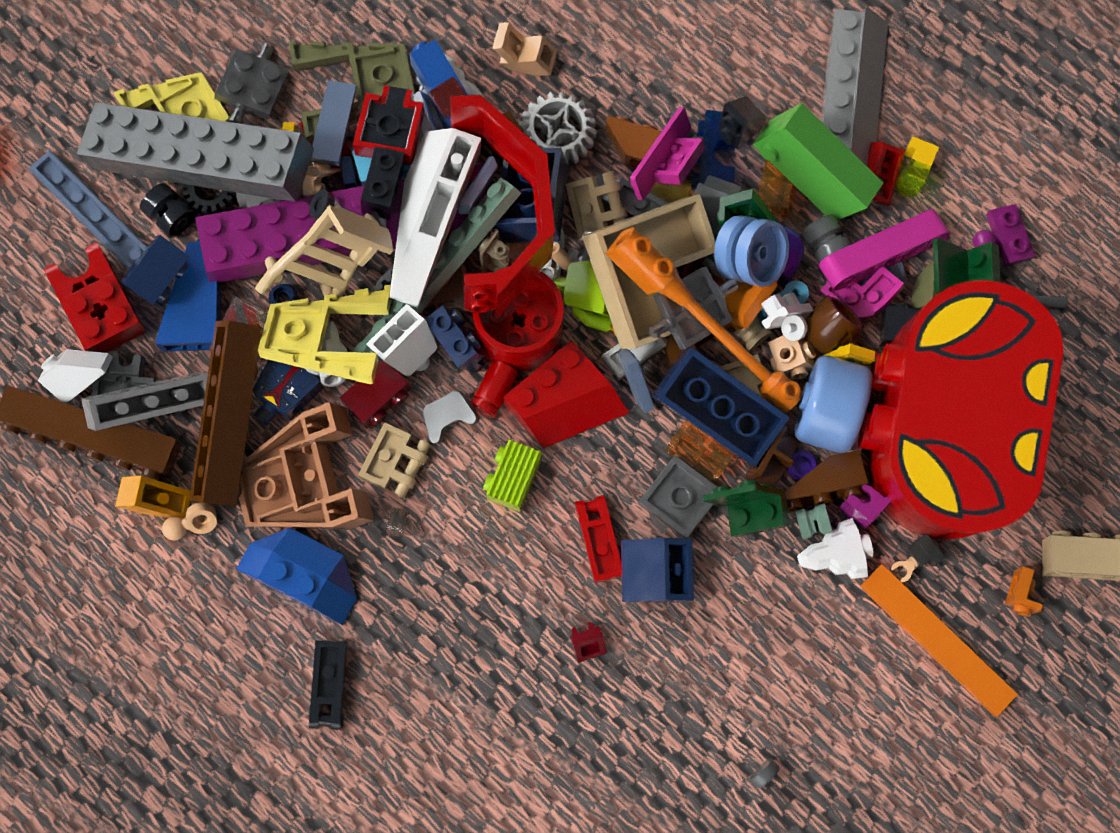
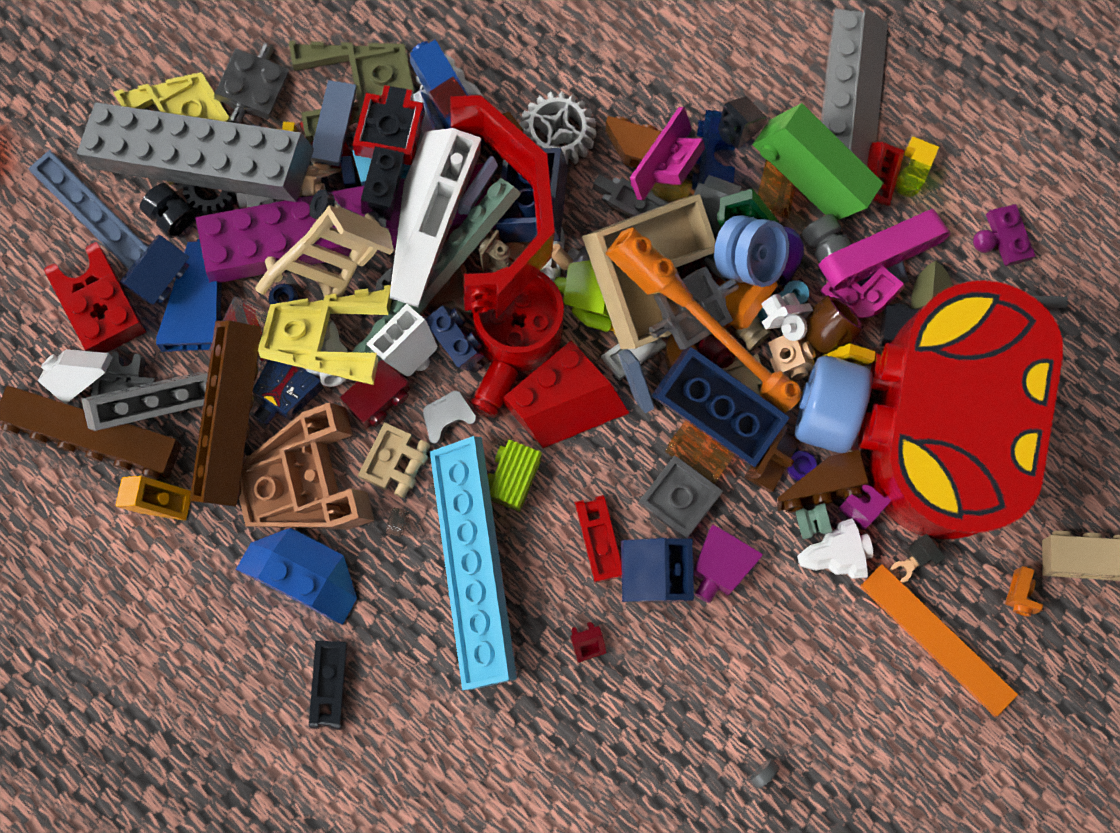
light nougat plate [162,503,217,541] -> none
light nougat brick [492,22,558,76] -> none
tan plate [565,171,627,241] -> none
dark green bracket [703,480,790,537] -> none
dark green bracket [932,238,1000,294] -> none
none -> medium azure plate [430,436,517,691]
none -> magenta torso [693,524,763,603]
none -> dark red cone [698,331,735,368]

